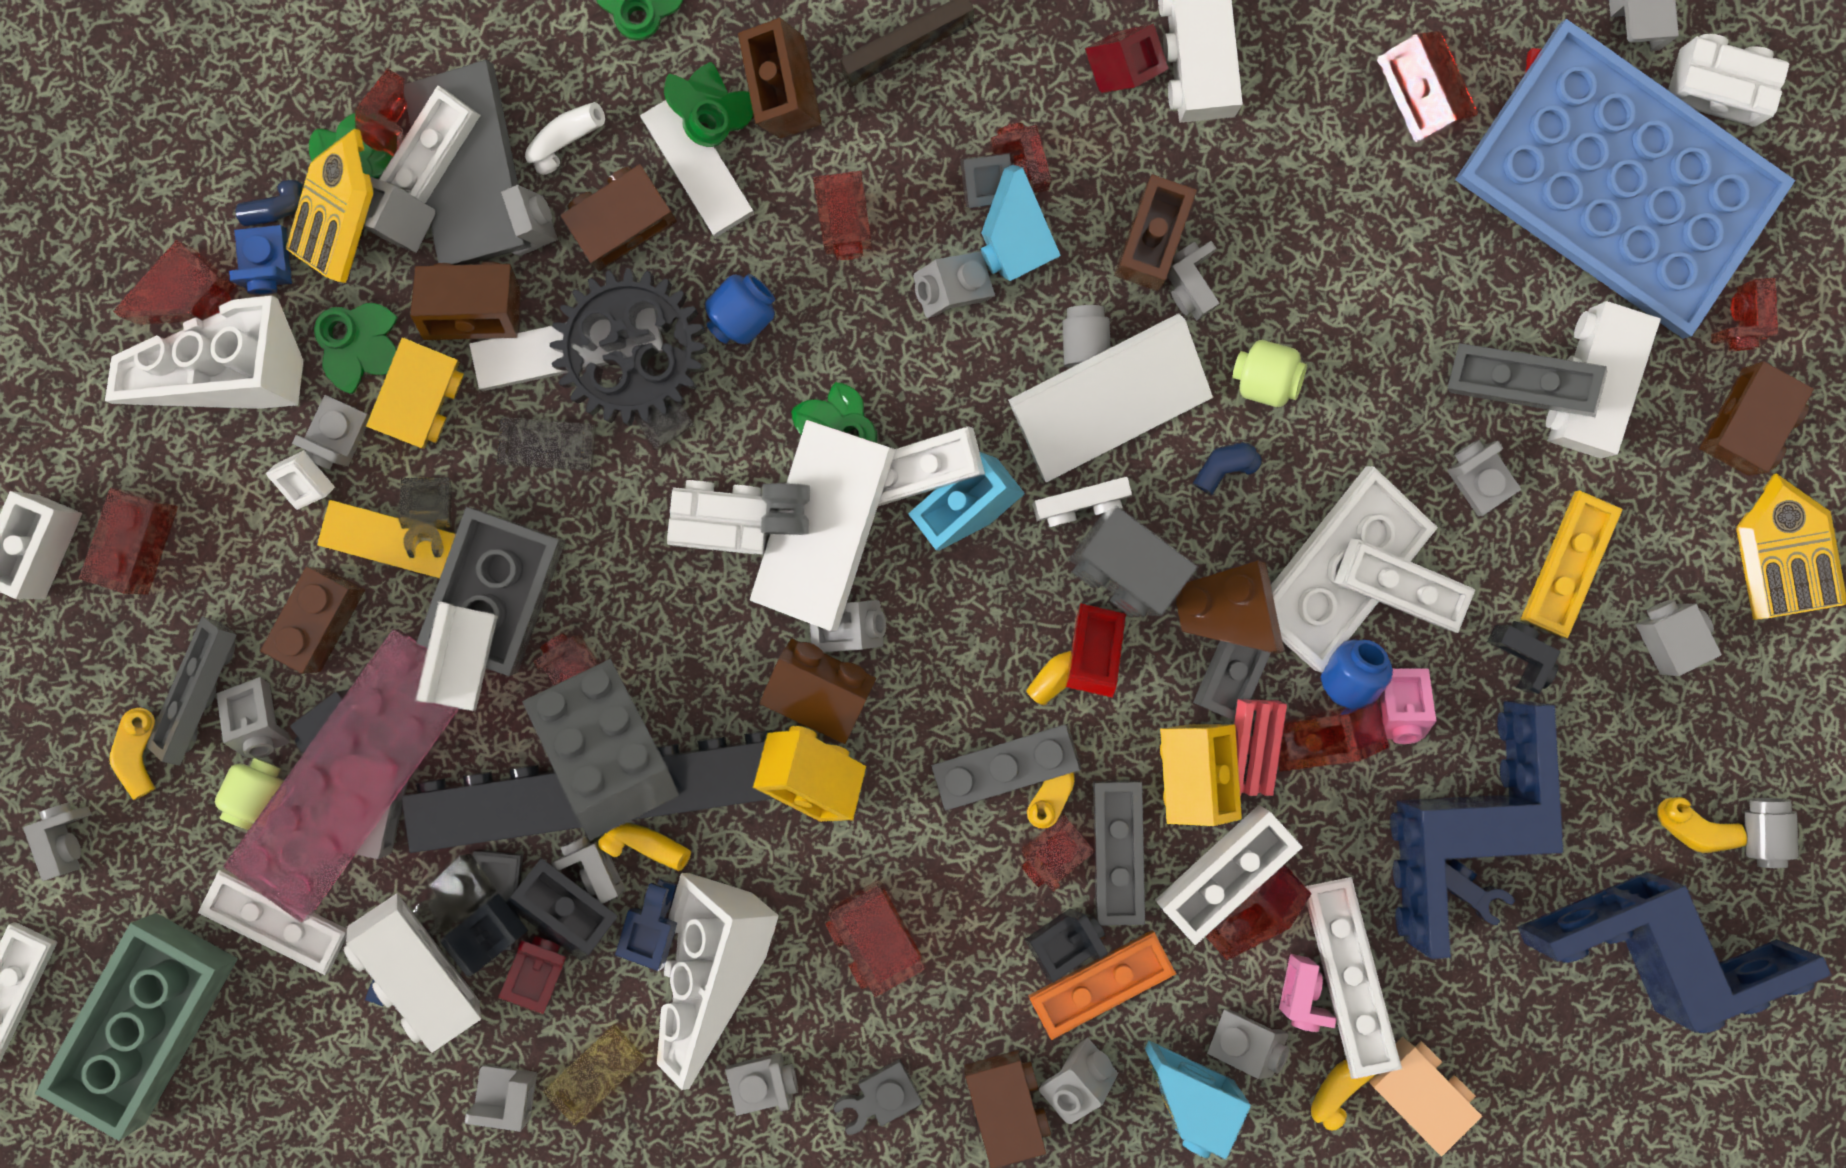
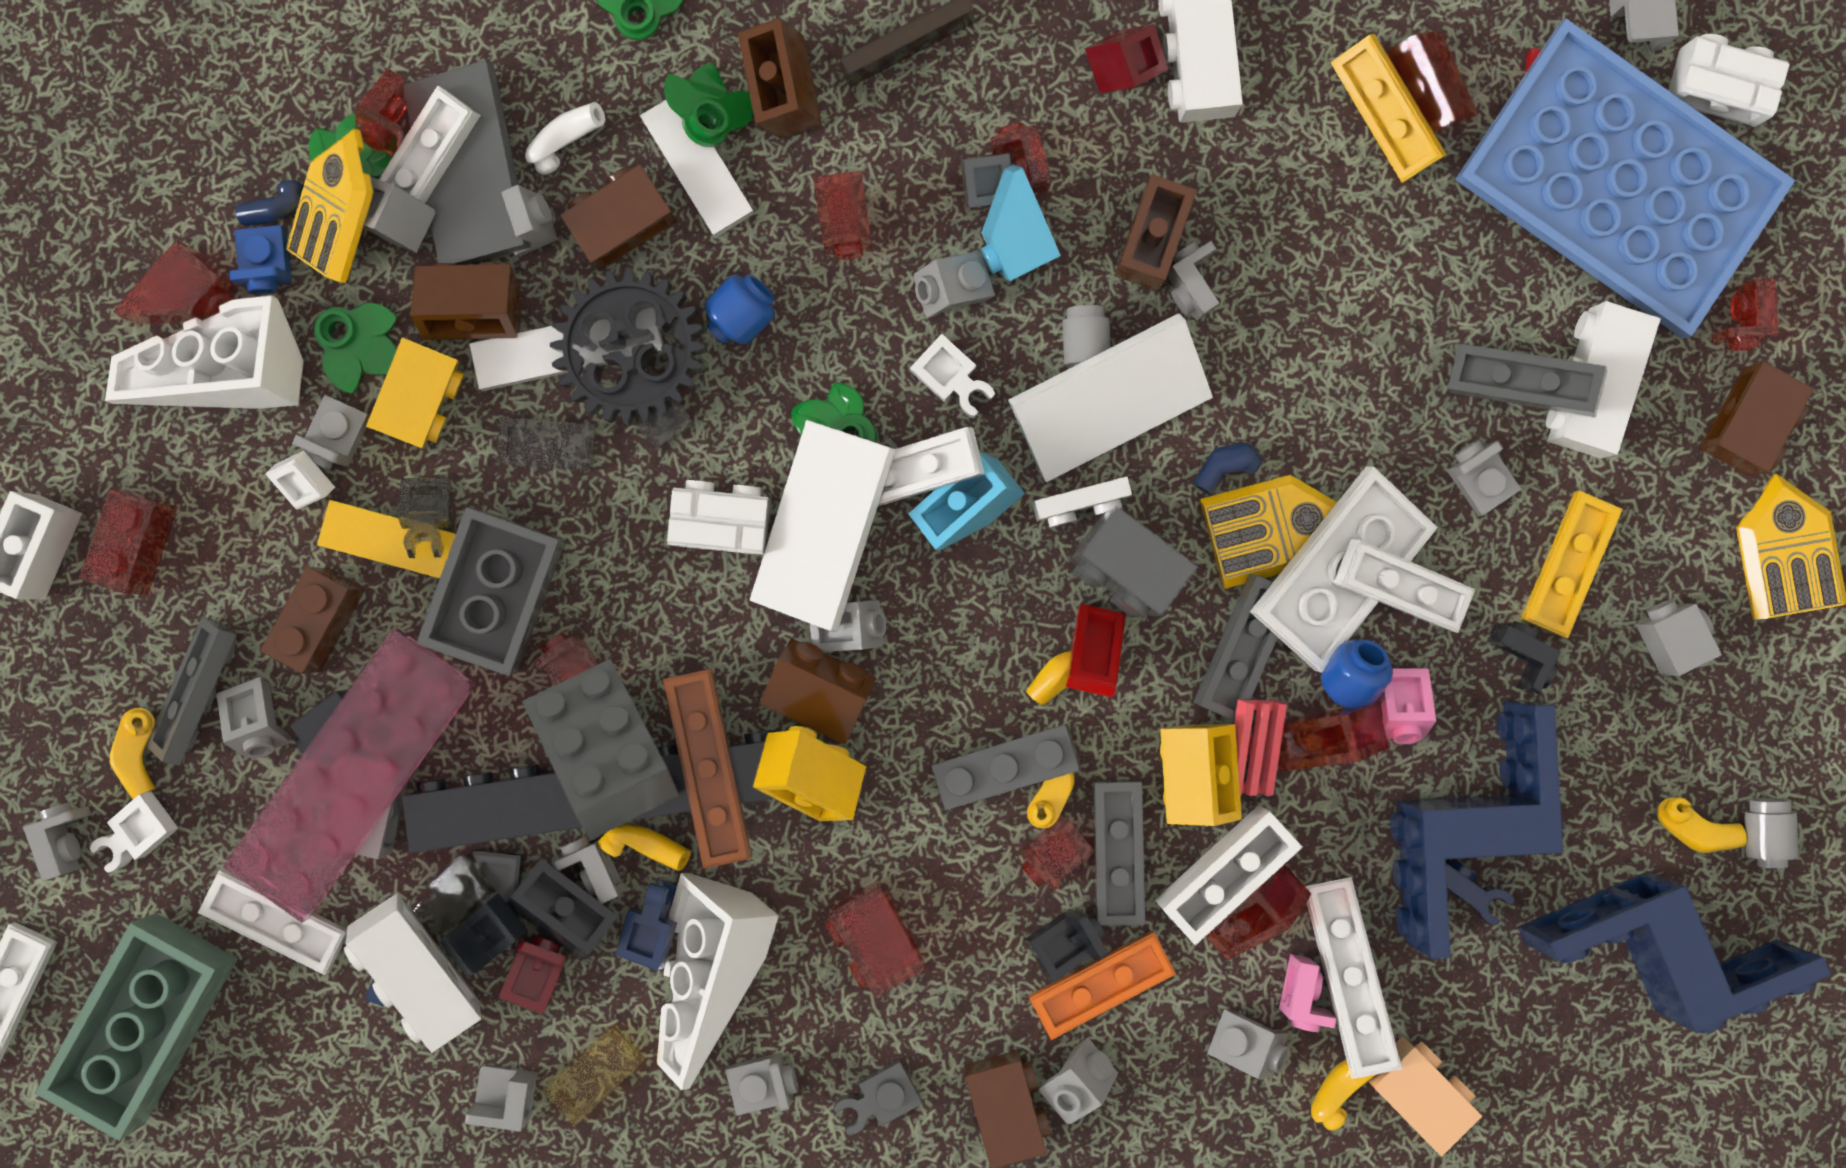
yellowish green head [215,758,289,832] -> none
white panel [416,602,498,711] -> none
dark grey wheel [761,483,810,535] -> none
medium azure slope [1145,1040,1251,1159] -> none
reddish brown wing [1175,561,1285,654] -> none
yellowish green head [1233,340,1307,407] -> none
none -> white plate [90,791,178,873]
none -> dark orange tile [663,669,752,869]
none -> white plate [910,334,995,418]
none -> tile [1199,475,1337,589]
none -> yellow tile [1331,34,1447,183]

